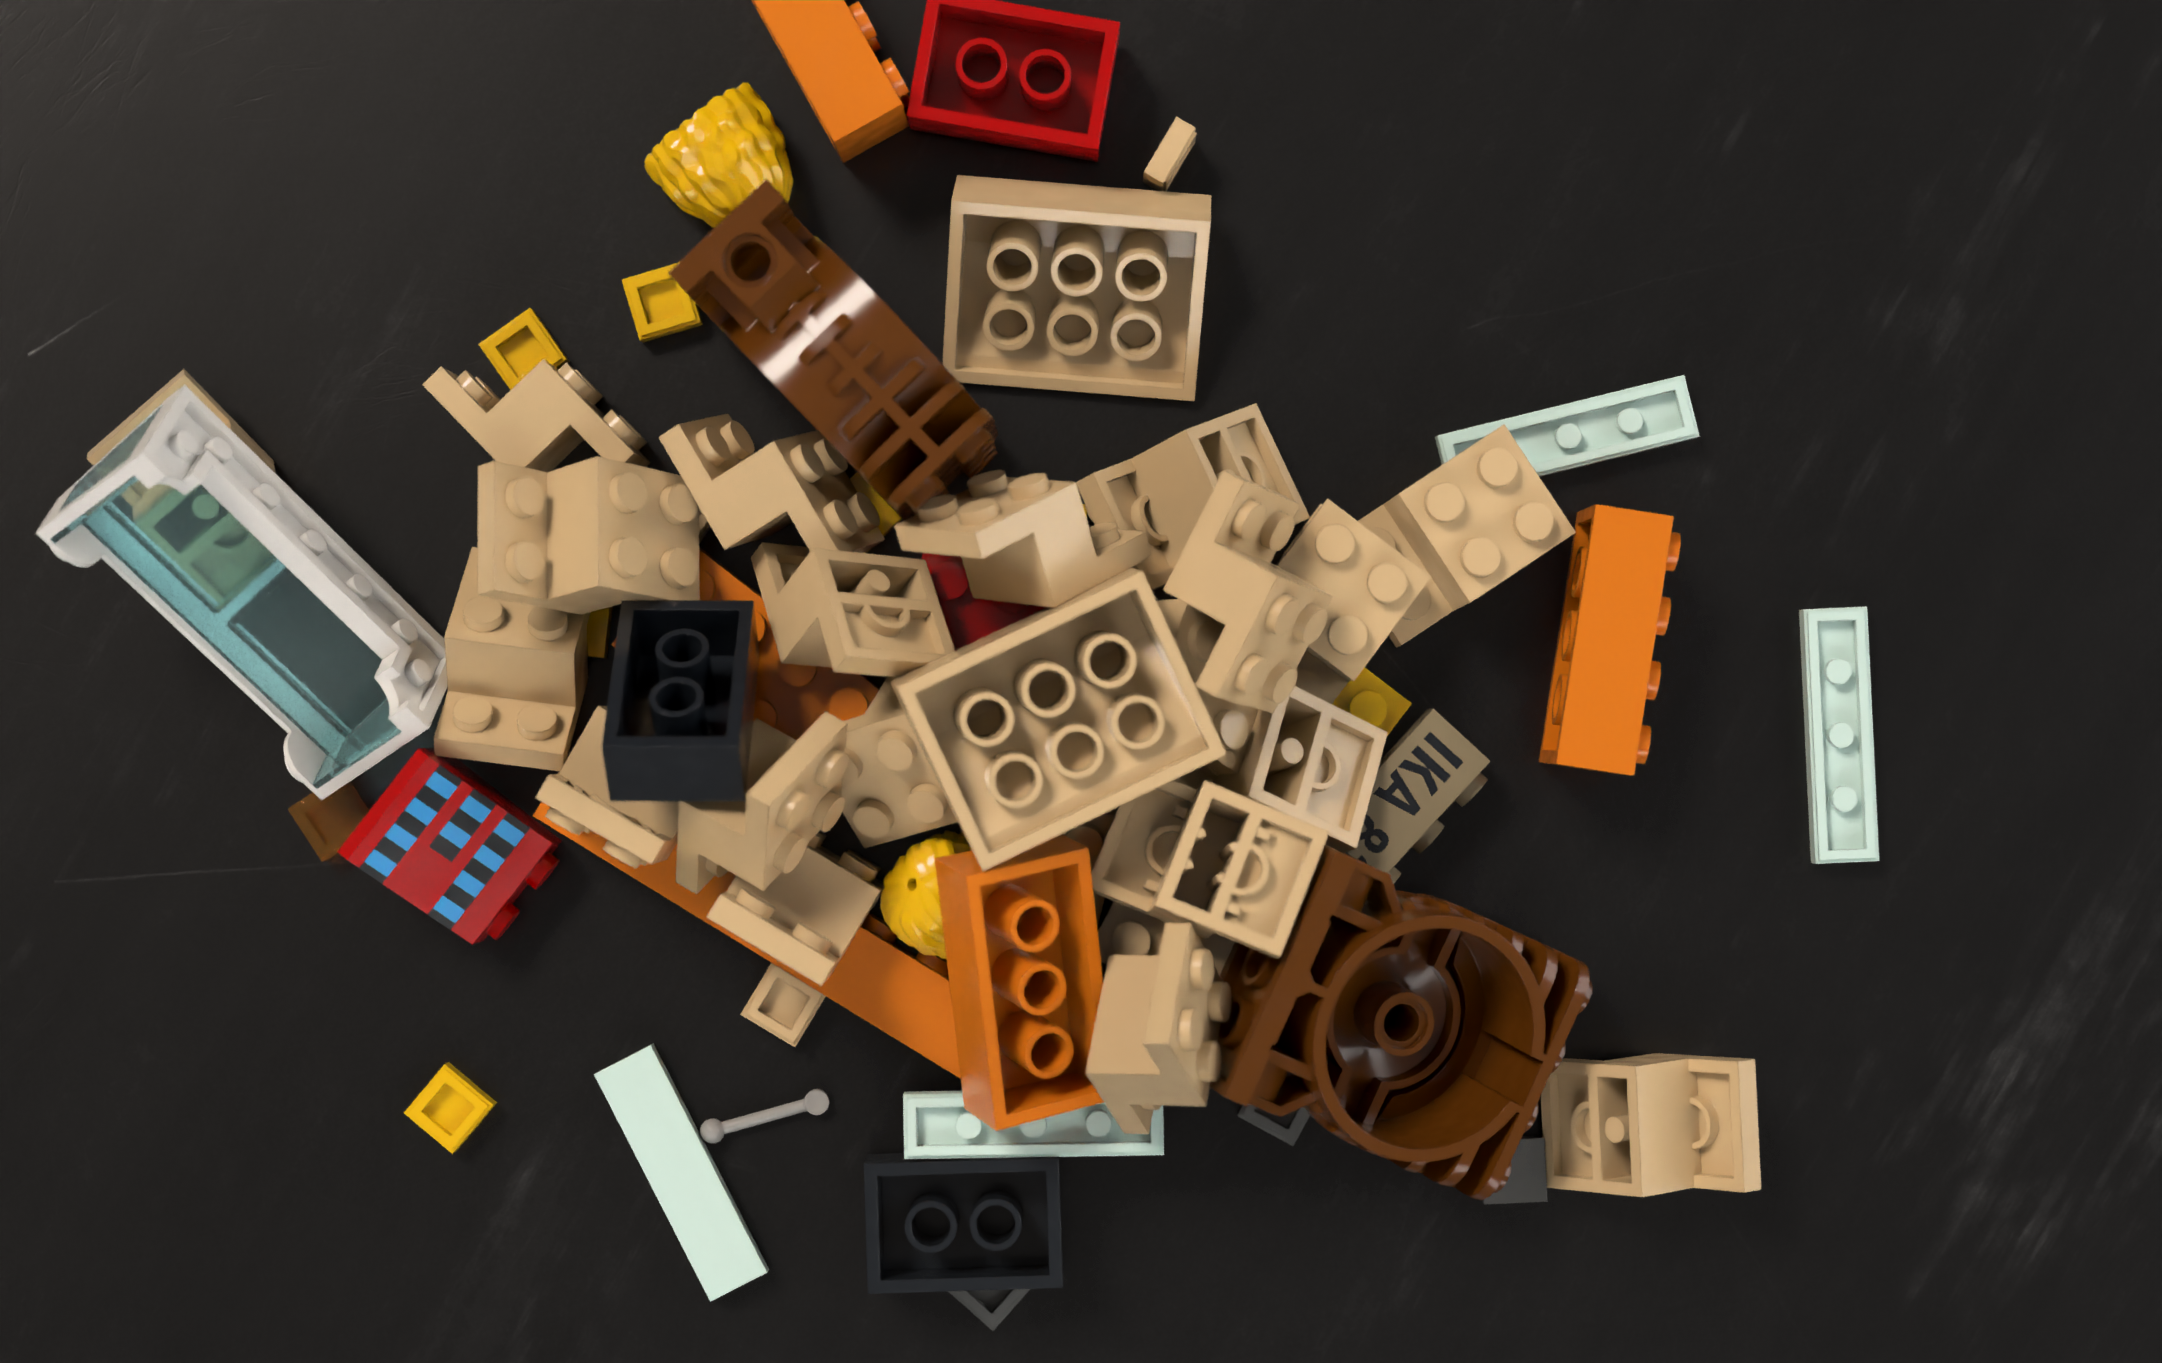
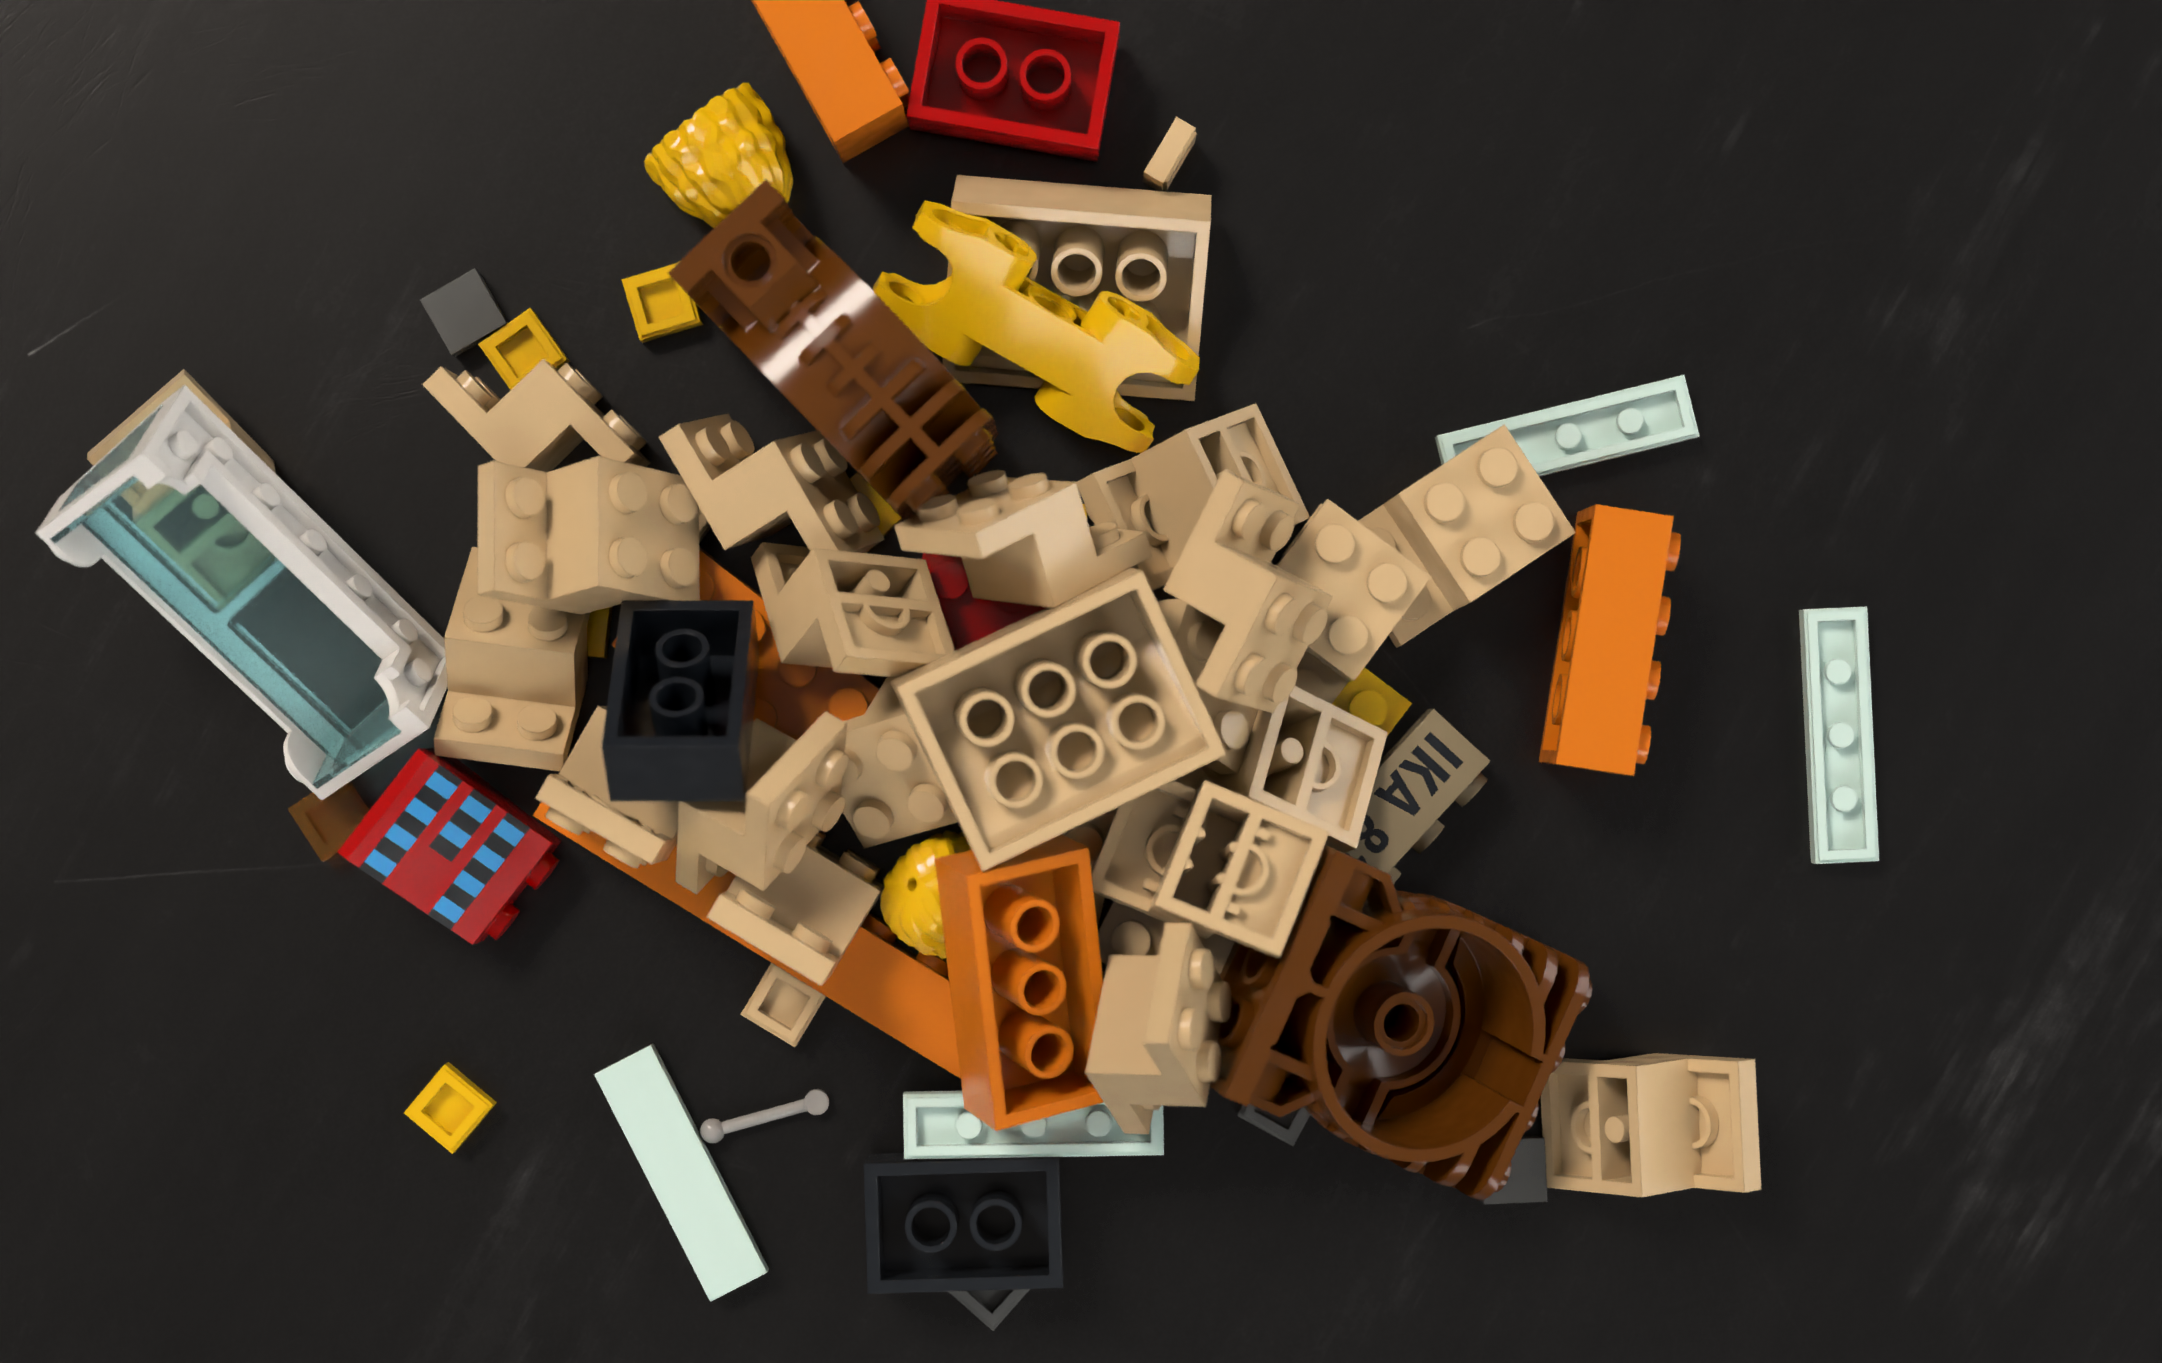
none -> dark grey tile [420,268,508,357]
none -> yellow piece [872,200,1200,453]

